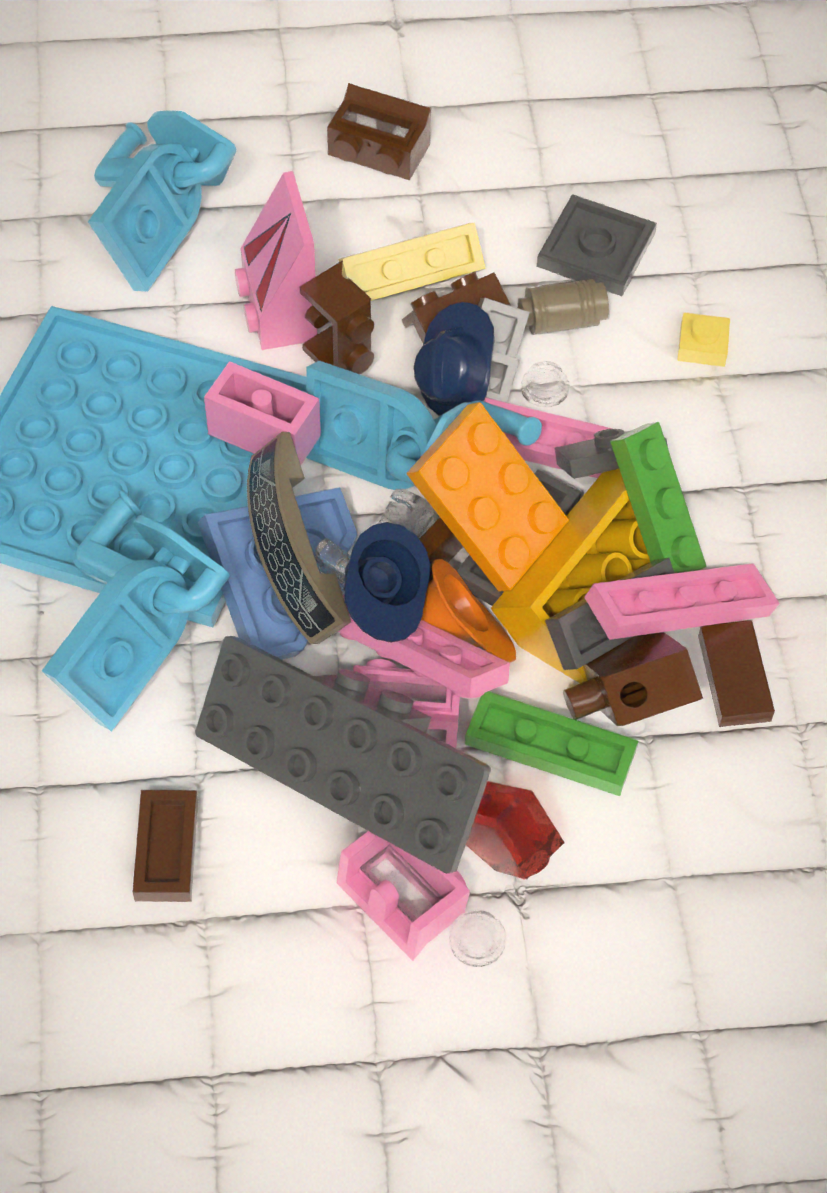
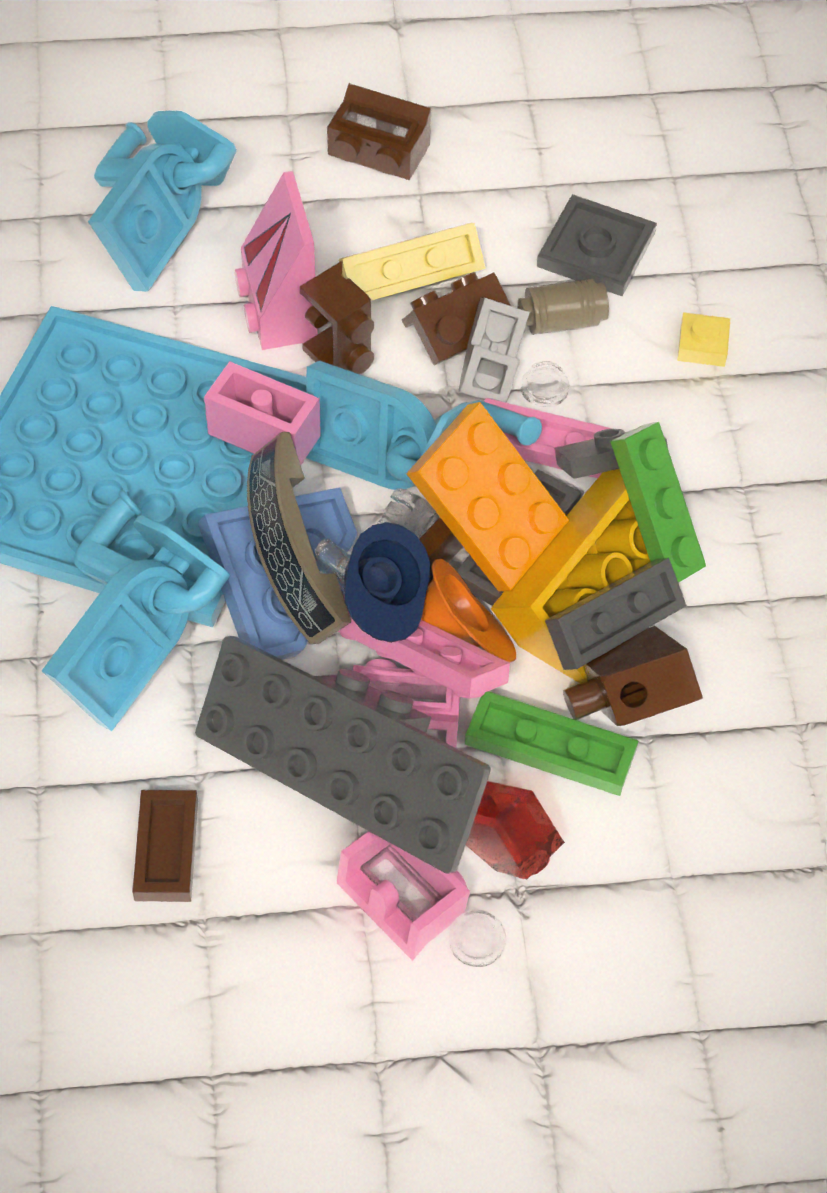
dark blue piece [413,302,494,416] -> none
bright pink plate [584,563,780,640] -> none
reddish brown tile [698,620,775,727] -> none

